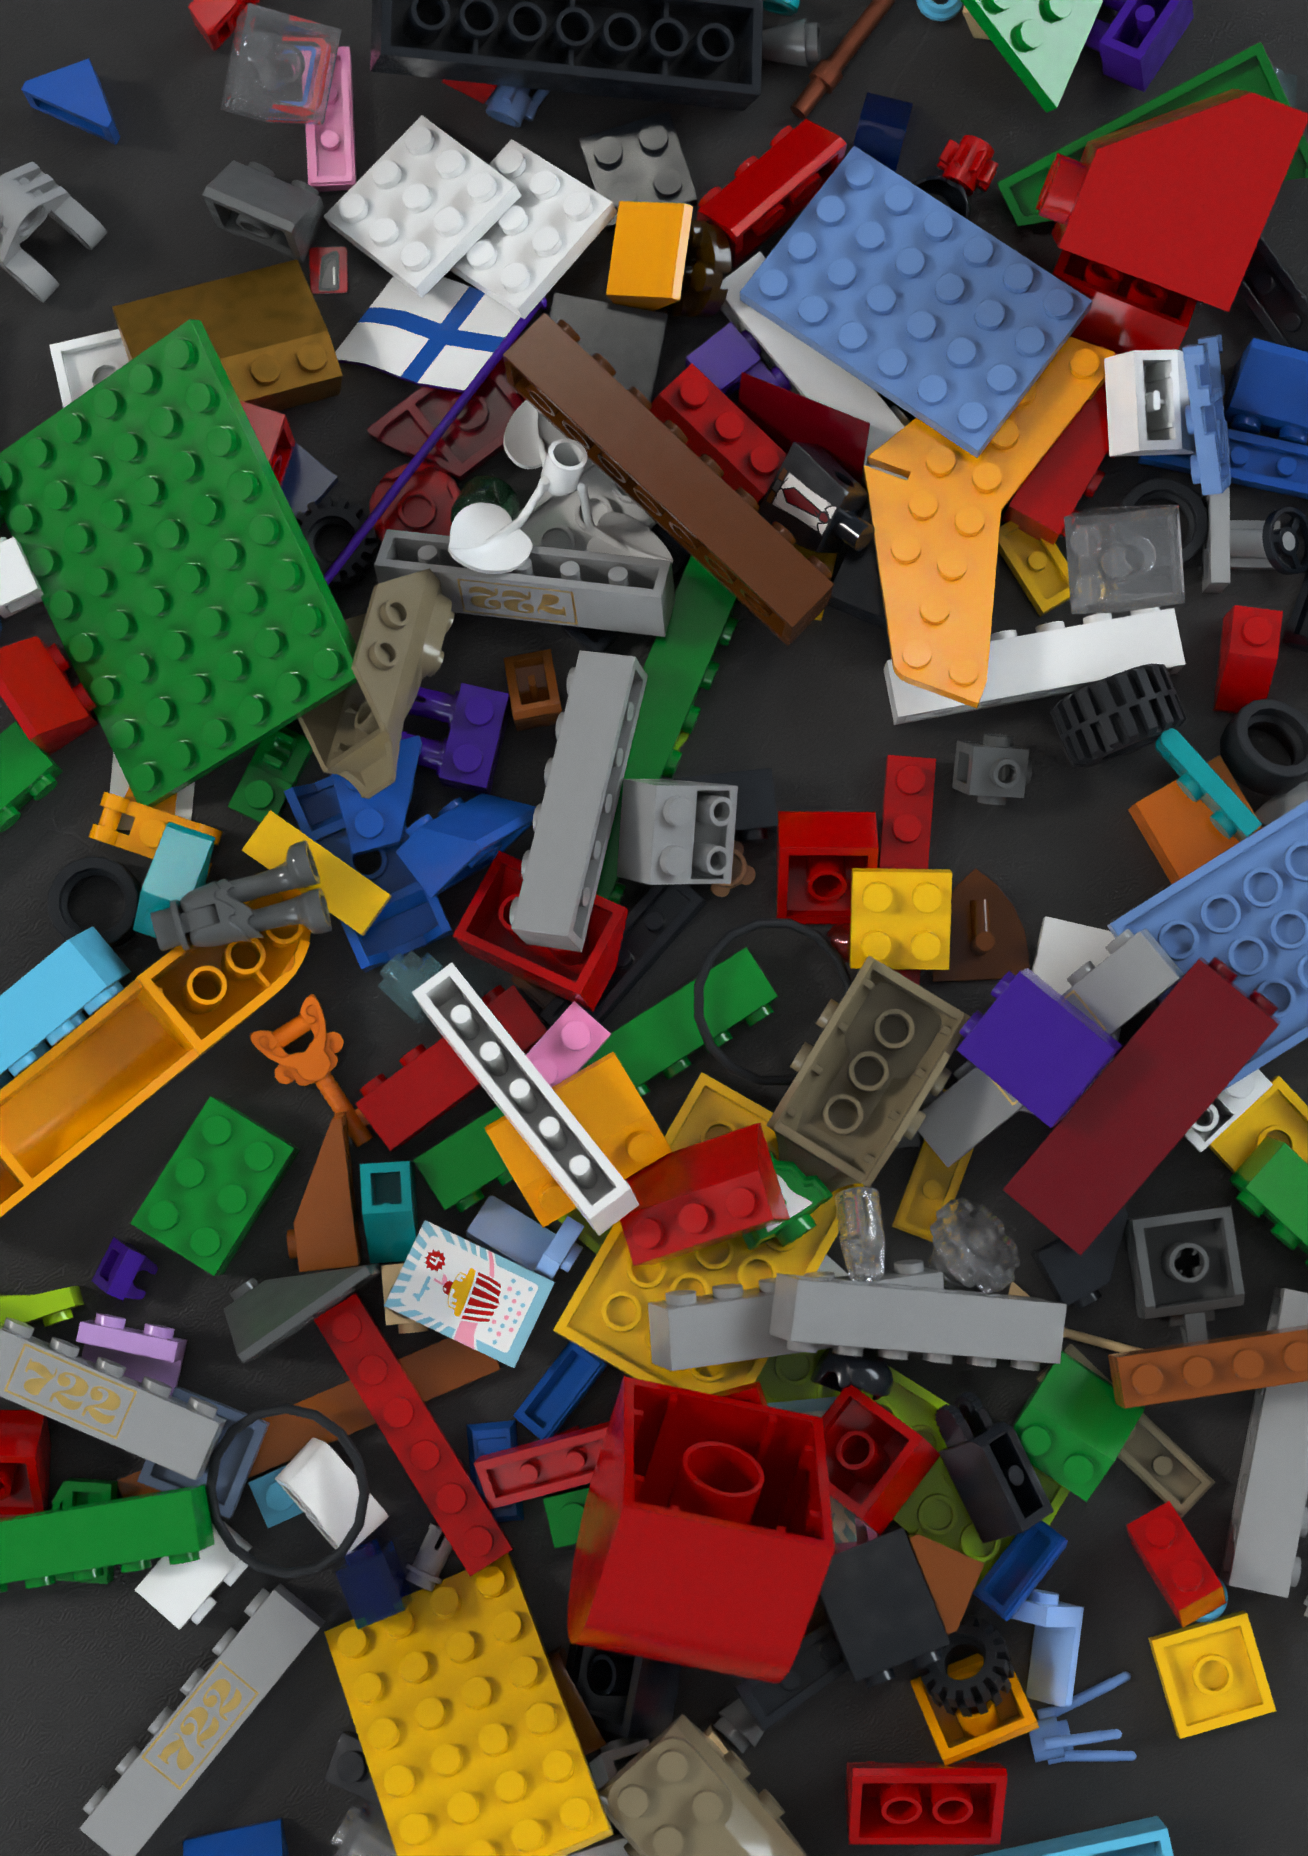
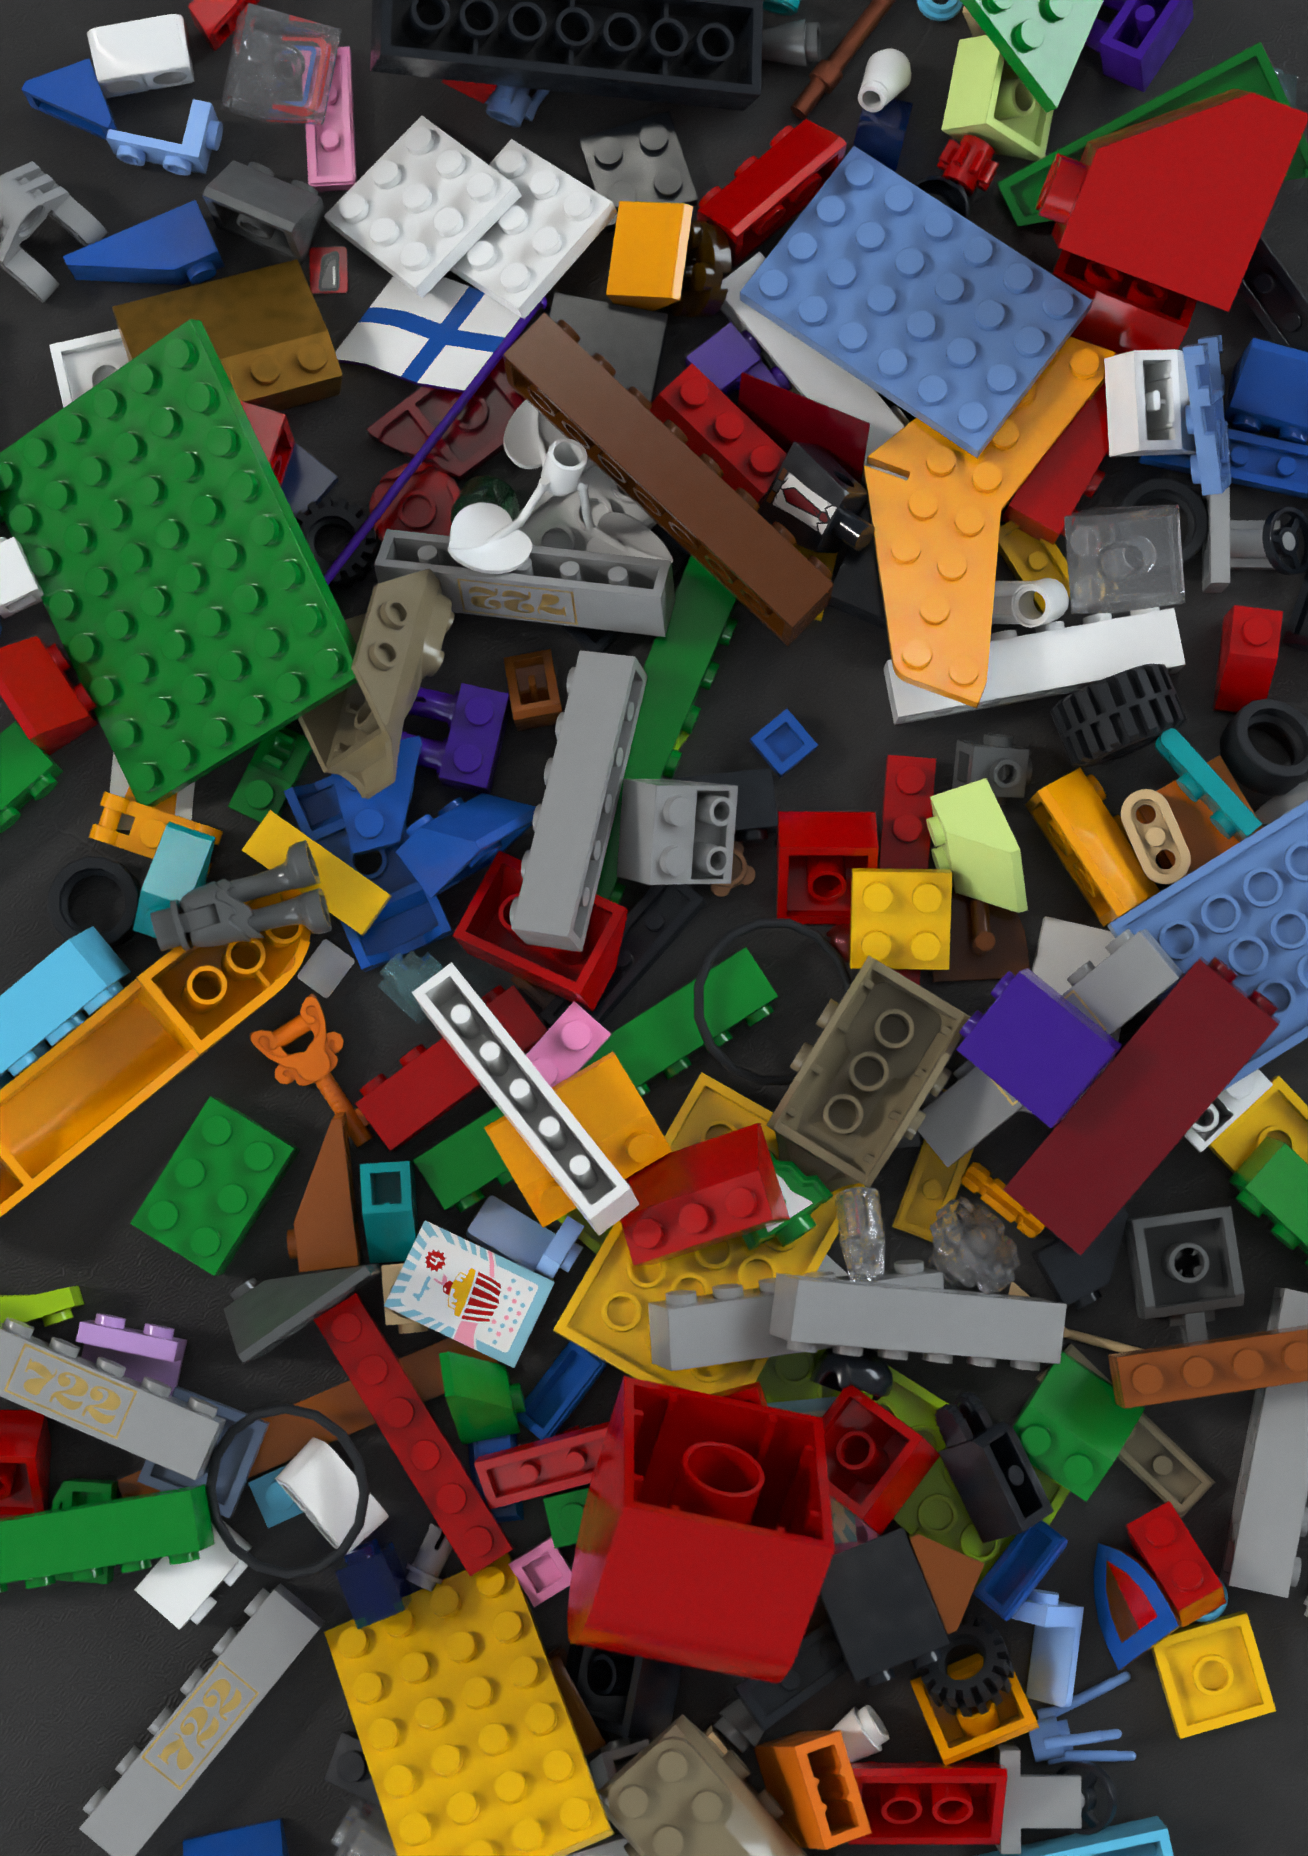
dark purple tile [92,1237,158,1300] -> none
none -> blue slope [63,200,225,285]
none -> white piece [87,14,195,98]
none -> light blue bracket [106,99,223,176]
none -> white sticker [297,939,355,998]
none -> green slope [439,1351,526,1445]
none -> bright pink plate [509,1536,572,1607]
none -> blue plate [749,708,818,778]
none -> orange brick [754,1730,872,1850]
none -> white cone [830,1705,890,1762]
none -> white cone [858,48,912,112]
none -> yellowish green slope [926,778,1028,913]
none -> yellowish green slope [942,35,1054,161]
none -> light orange axle [961,1162,1045,1238]
none -> white piece [992,578,1069,628]
none -> light grey piece [994,1742,1117,1854]
none -> light orange slope [1025,767,1160,927]
none -> shield [1094,1542,1182,1671]
none -> tan plate [1121,789,1191,884]

